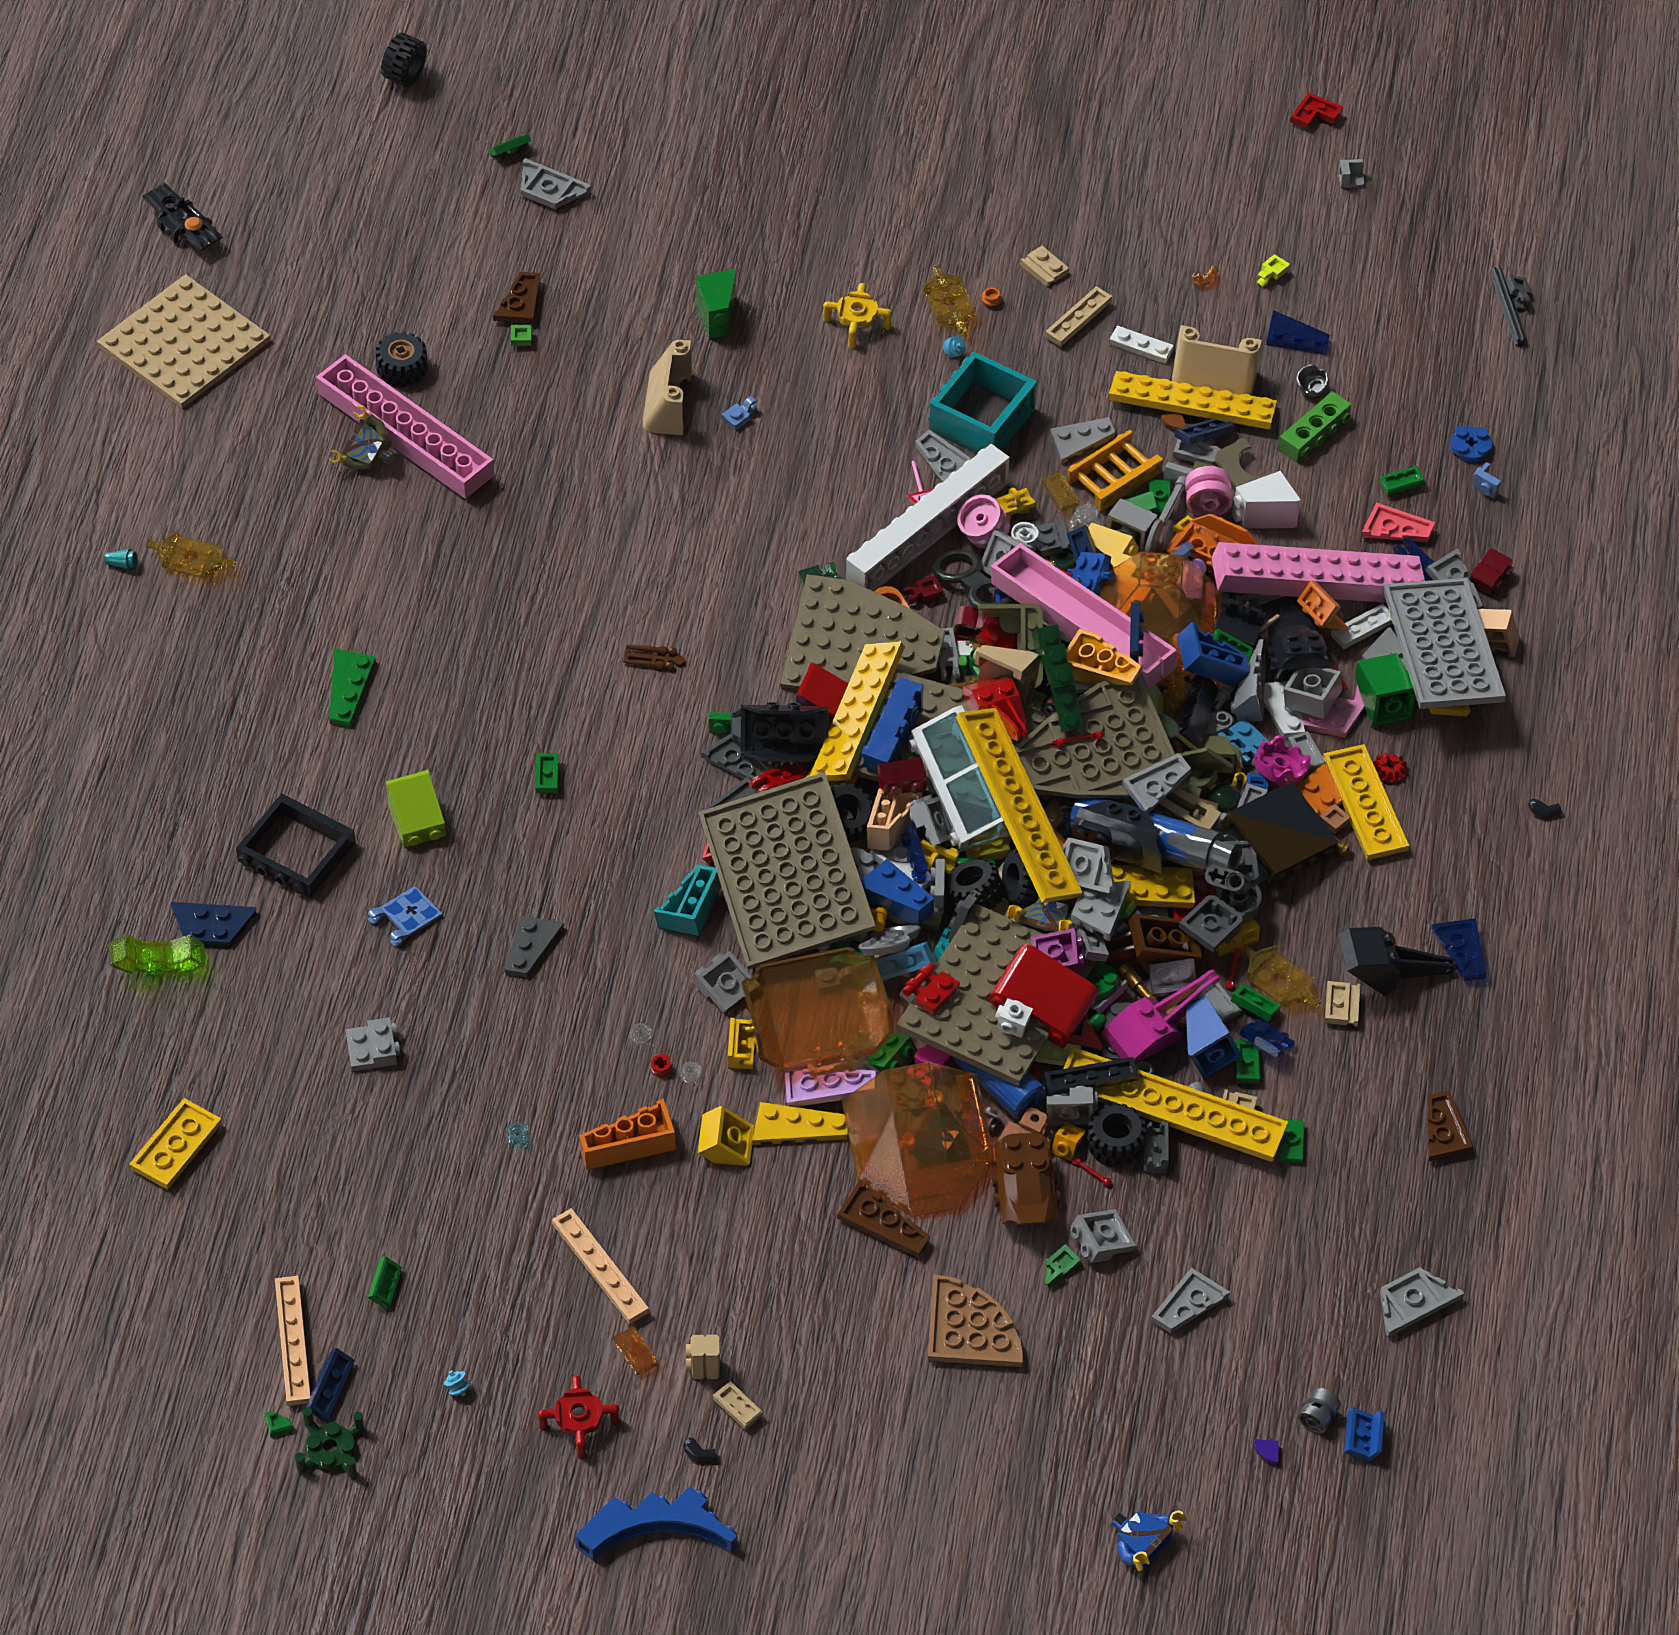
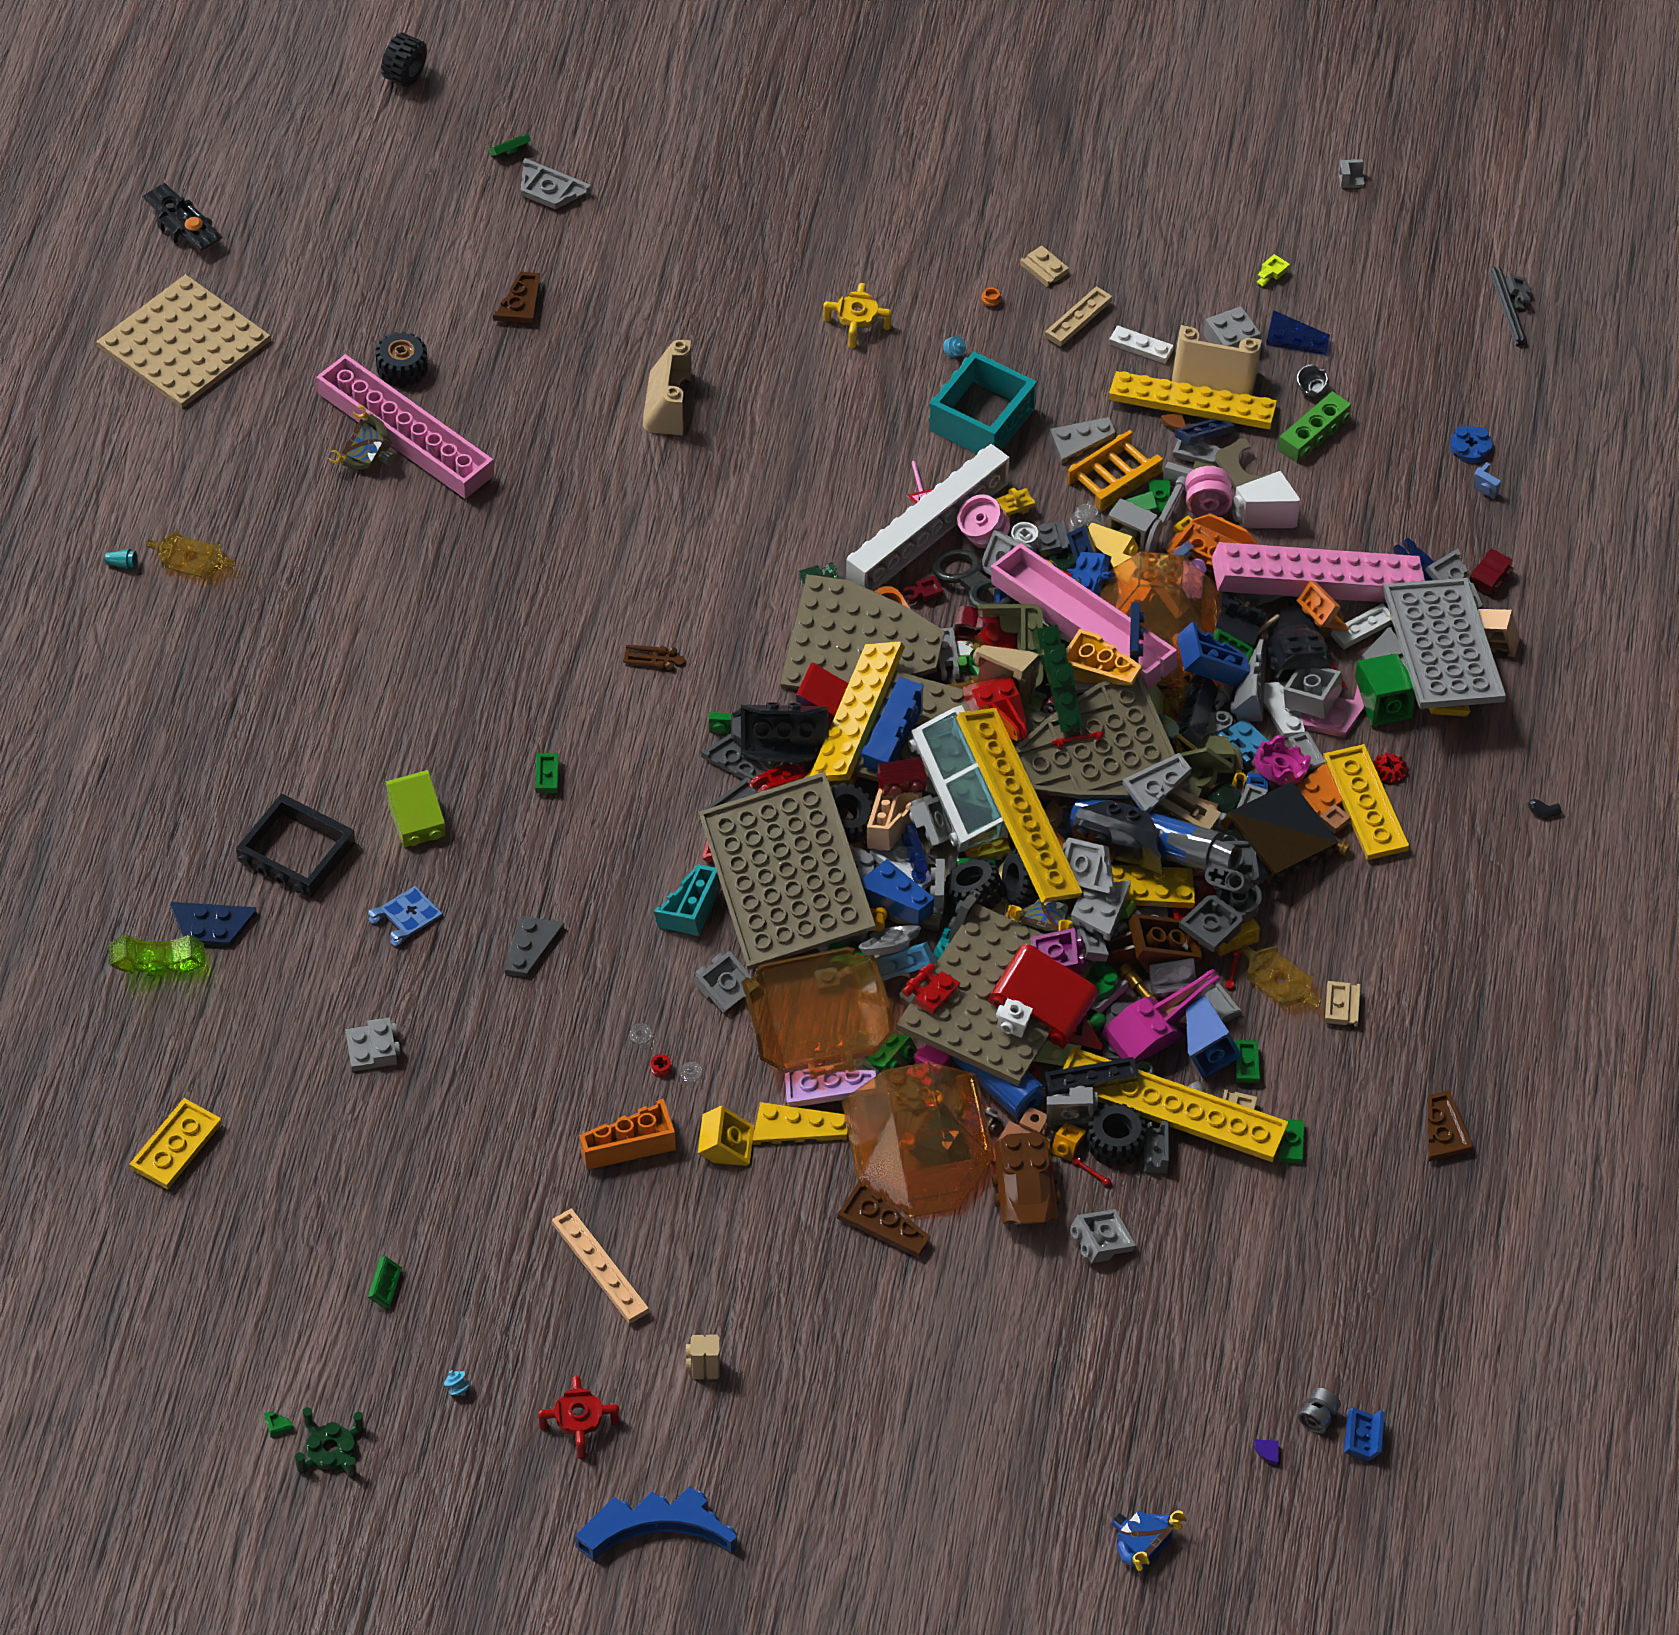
light nougat plate [275,1276,310,1406] -> none
dark blue plate [305,1347,355,1421] -> none
green wing [329,648,376,728] -> none
clear light blue plate [506,1123,529,1145] -> none
bright green plate [511,325,532,346] -> none
clear orange plate [613,1326,658,1376] -> none
black arm [683,1438,716,1462] -> none
green slope [696,269,736,339] -> none
tan plate [713,1381,763,1430] -> none
medium blue plate [721,396,757,431] -> none
yellow hinge [728,1018,755,1069] -> none
light grey wing [915,430,971,482] -> none
yellow hips [917,839,959,874] -> none
clear yellow plate [924,265,976,335] -> none
medium nougat plate [928,1274,1023,1367] -> none
clear yellow plate [1042,472,1079,512] -> none
green slope [1045,1244,1082,1287] -> none
light grey wing [1151,1268,1230,1333] -> none
clear orange arm [1192,266,1219,286] -> none
green plate [1230,984,1281,1022] -> none
clear blue plate [1239,1018,1295,1058] -> none
red plate [1290,92,1343,129] -> none
black slope [1338,927,1455,996] -> none
coral wing [1361,502,1435,542] -> none
green plate [1378,466,1426,496] -> none
light grey wing [1380,1267,1464,1337] -> none
clear blue wing [1431,918,1487,981] -> none
none -> light grey brick [1204,306,1261,348]

